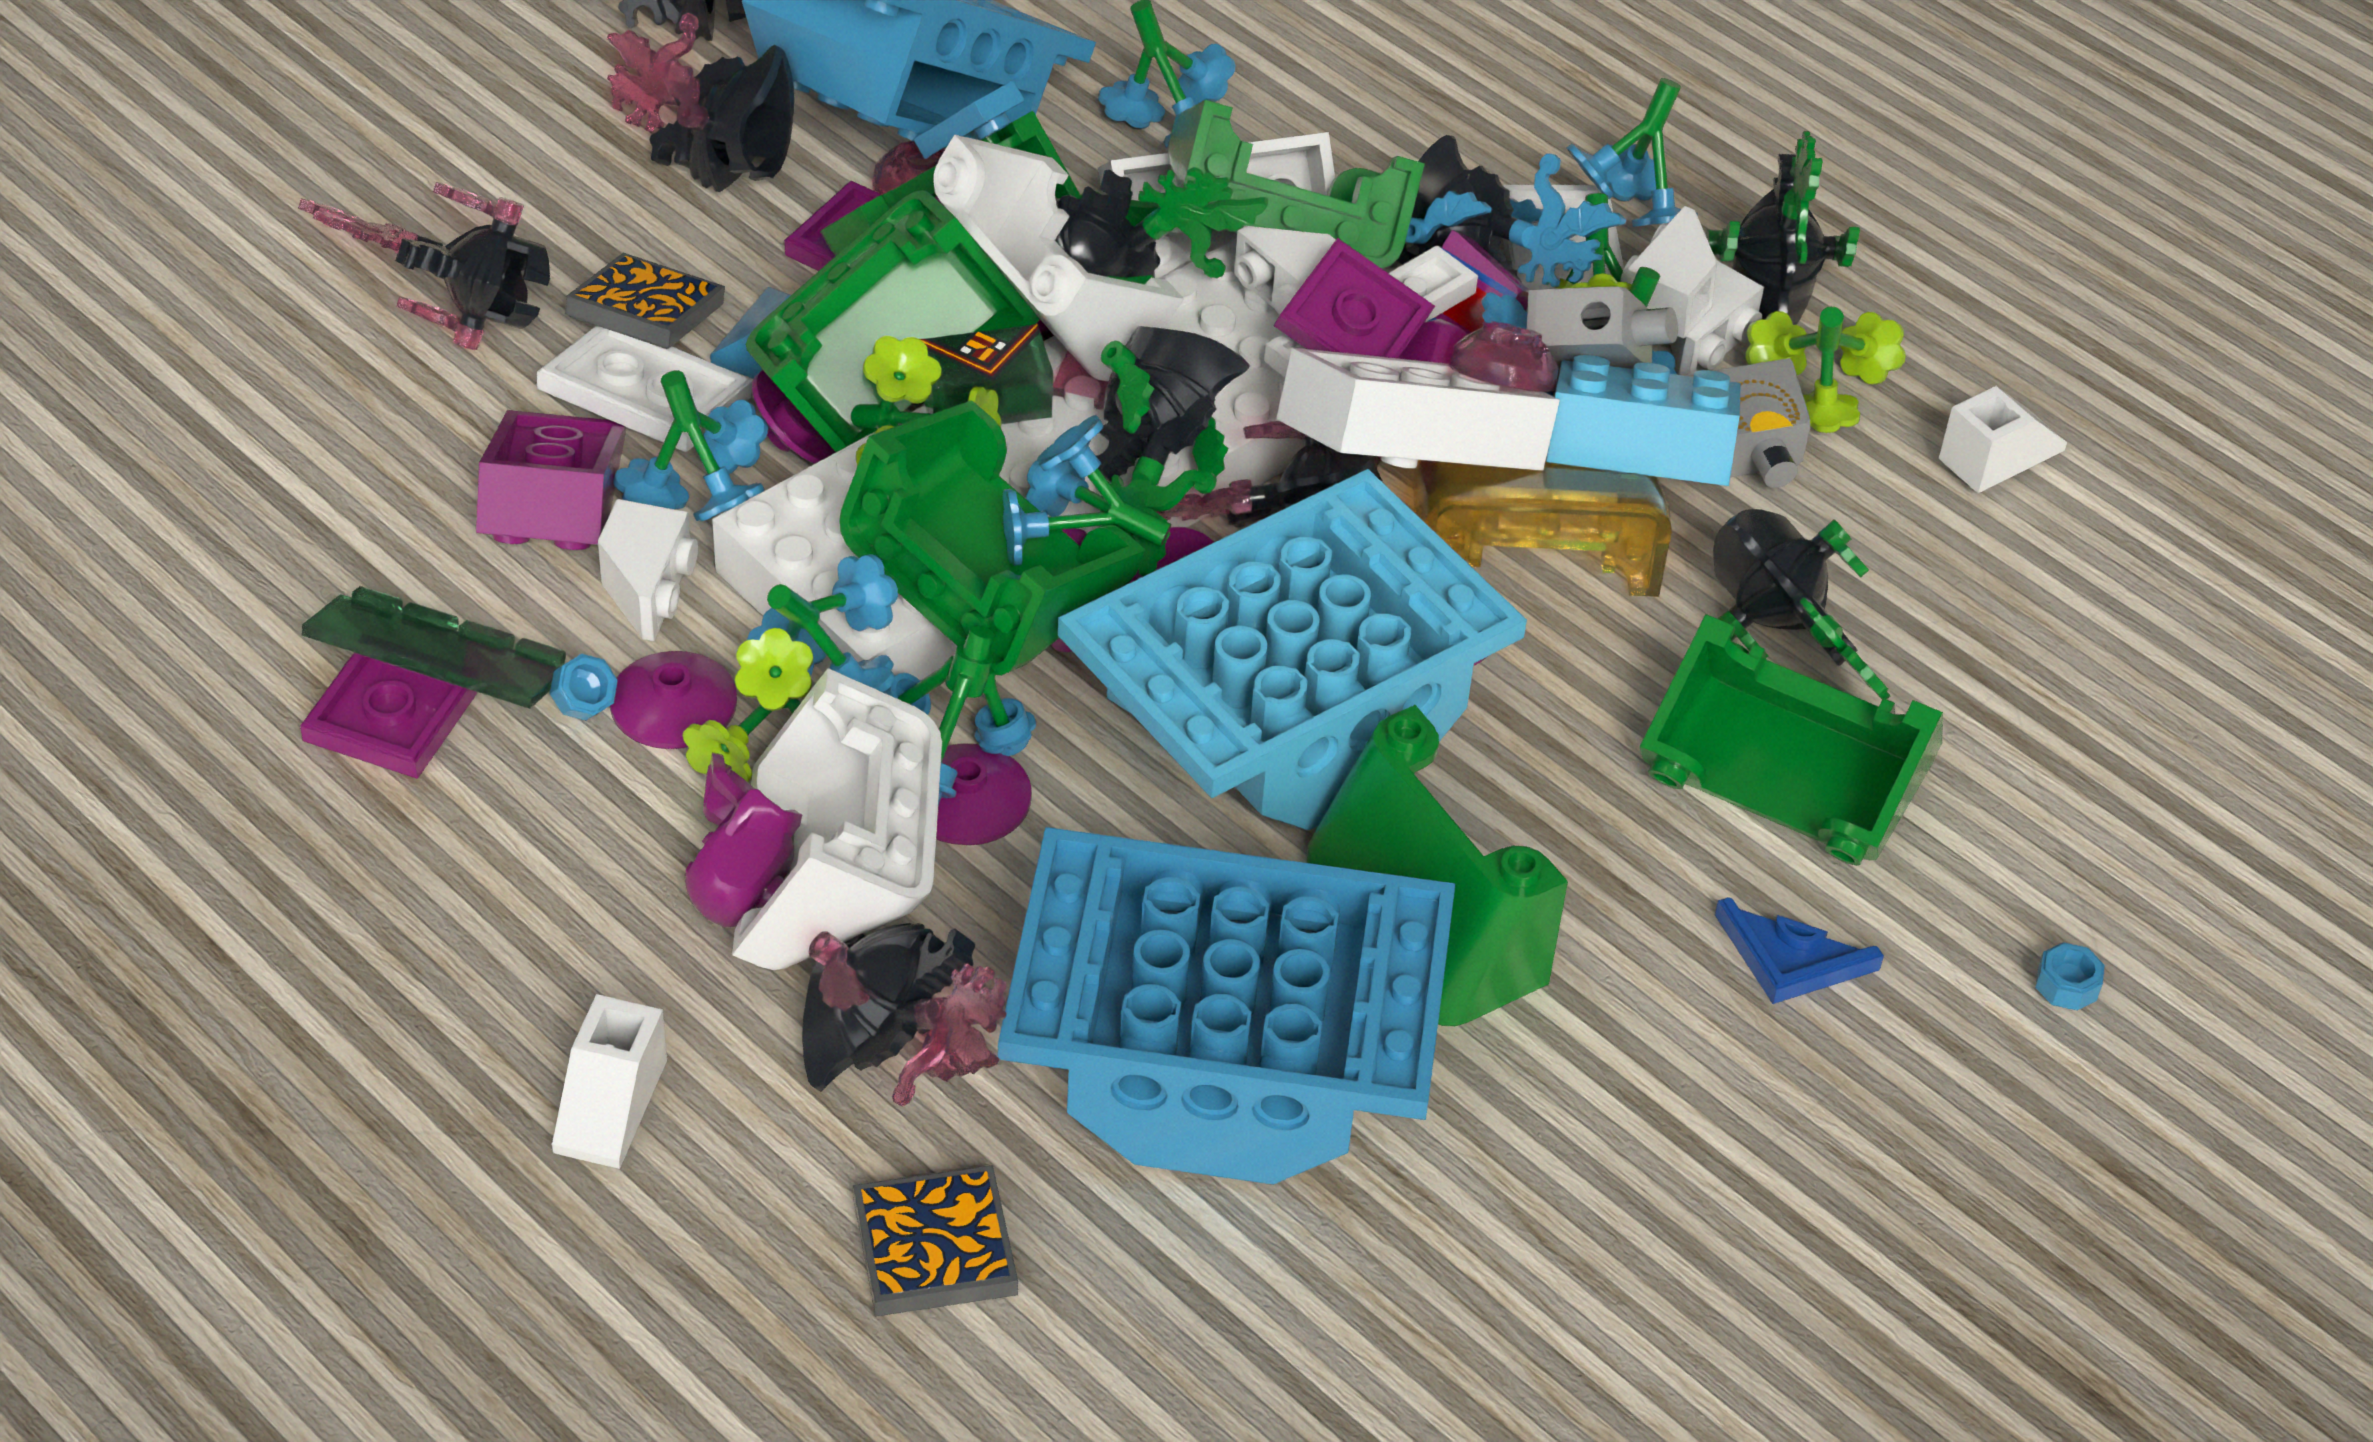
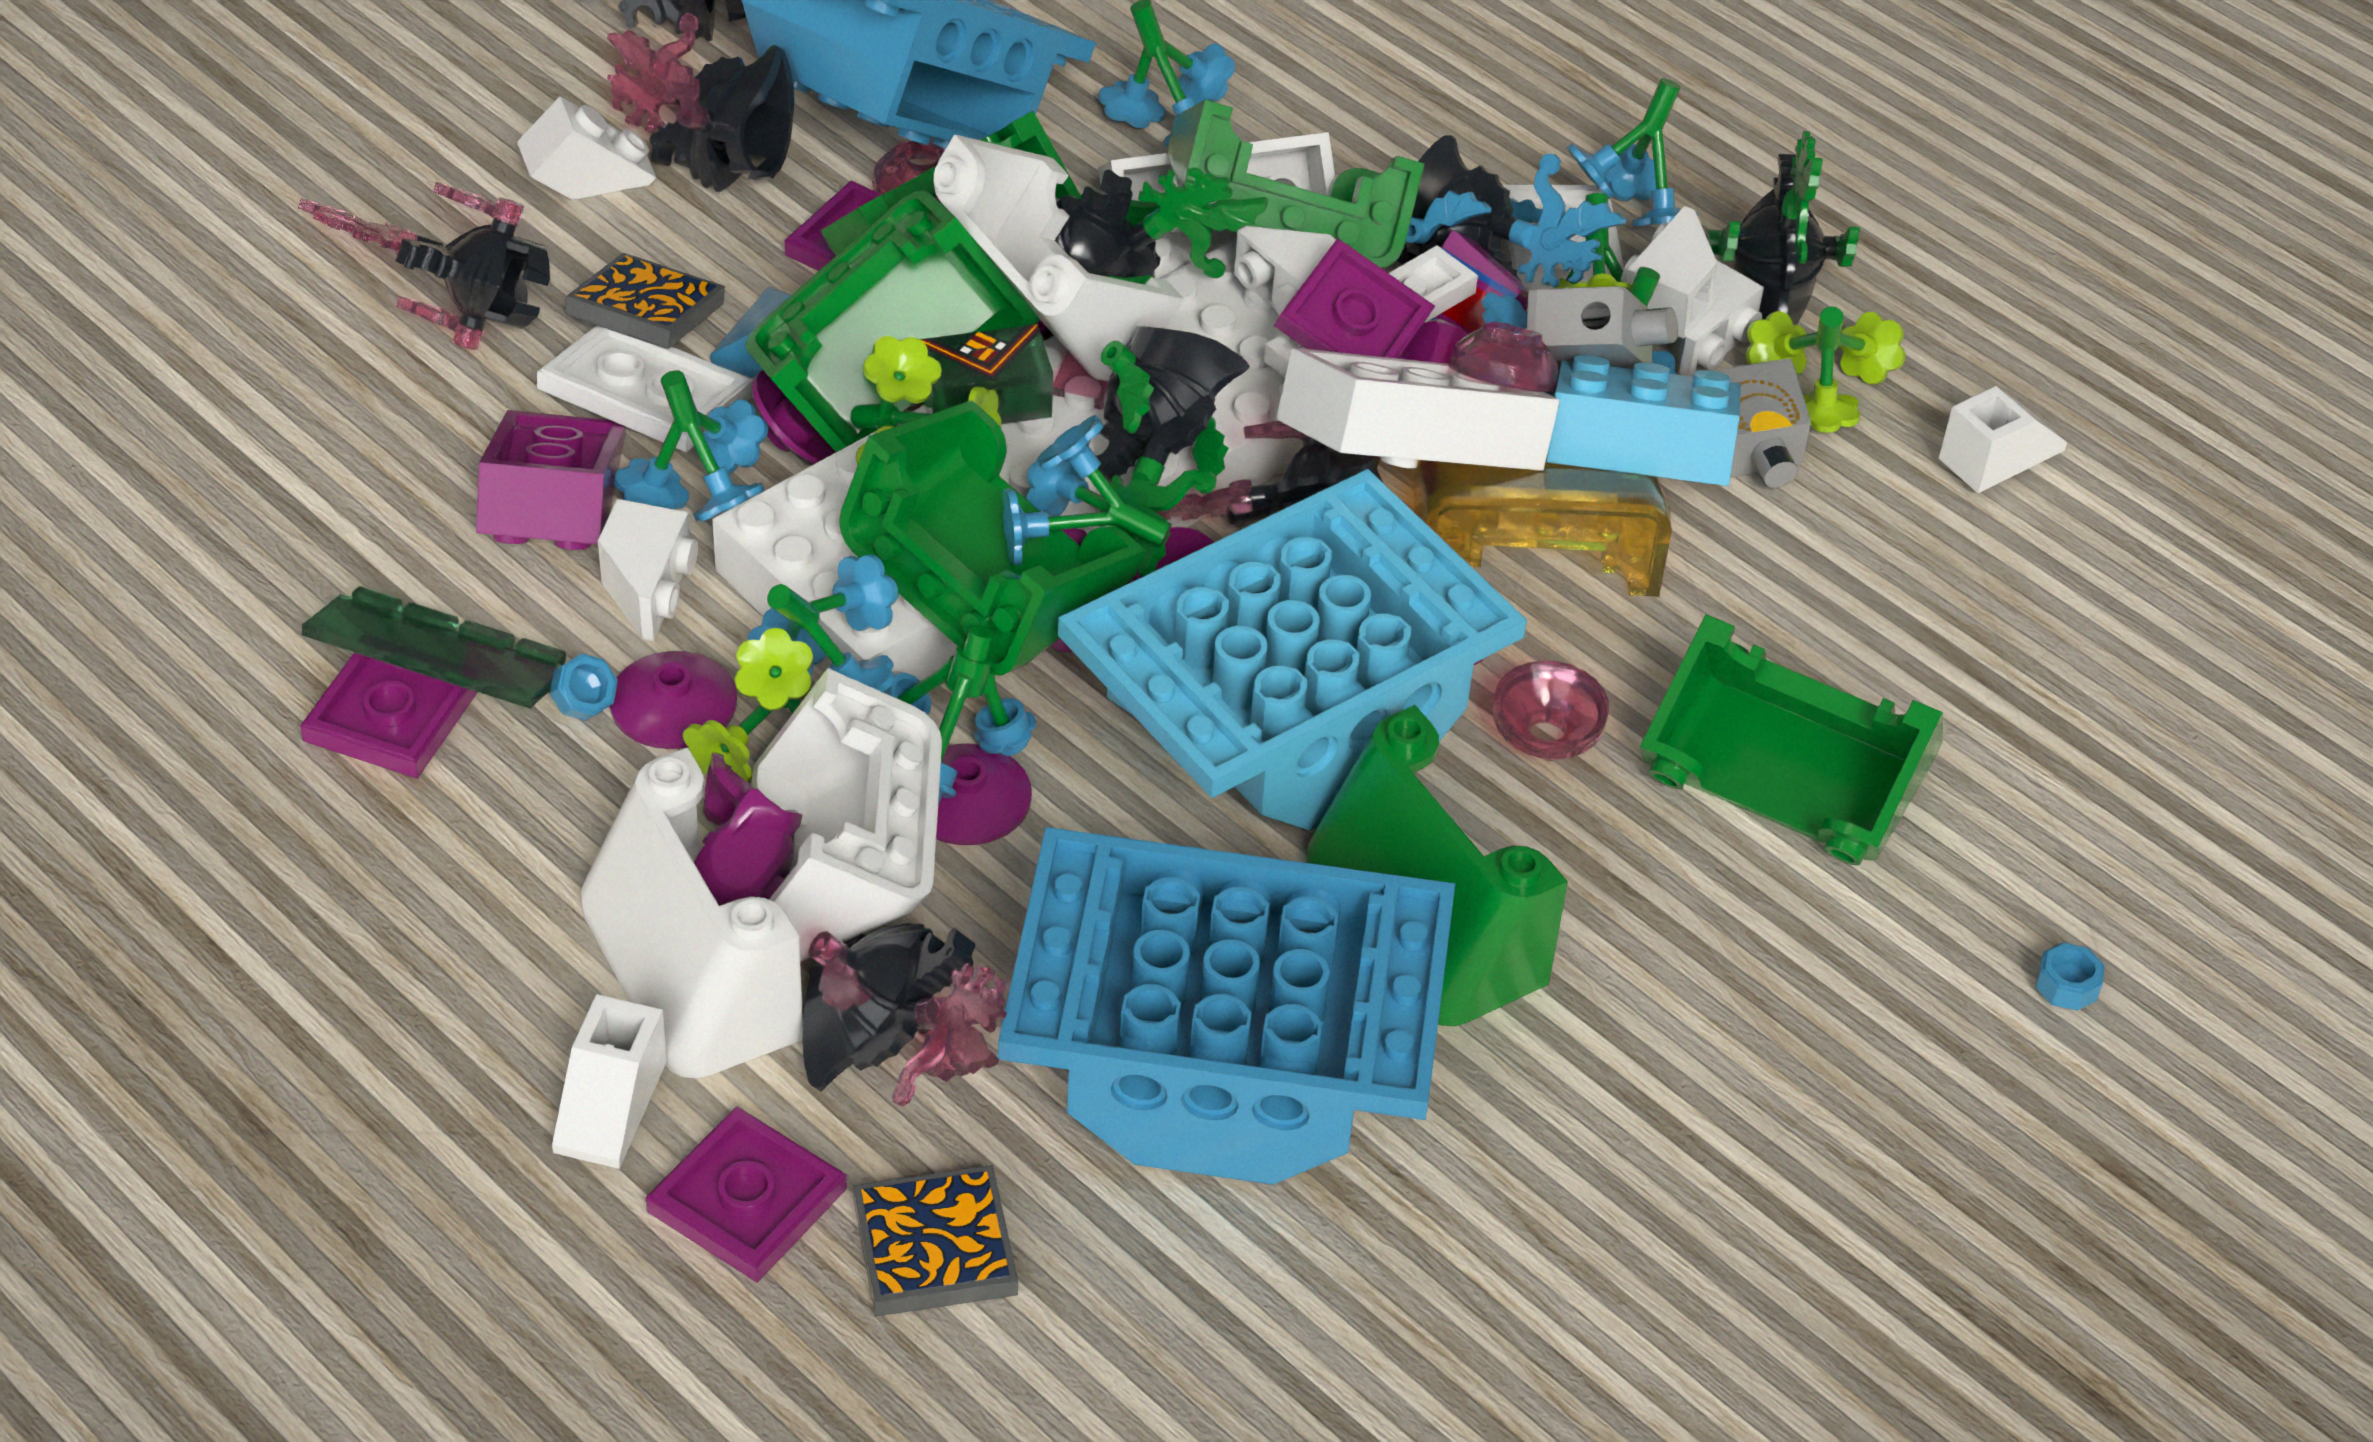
dark azure plate [913,80,1025,159] -> none
black helmet [1713,509,1890,699] -> none
blue tile [1715,897,1884,1004] -> none
none -> white slope [517,96,657,200]
none -> white windscreen [581,748,803,1079]
none -> magenta tile [645,1106,847,1283]
none -> clear pink piece [1493,661,1609,761]

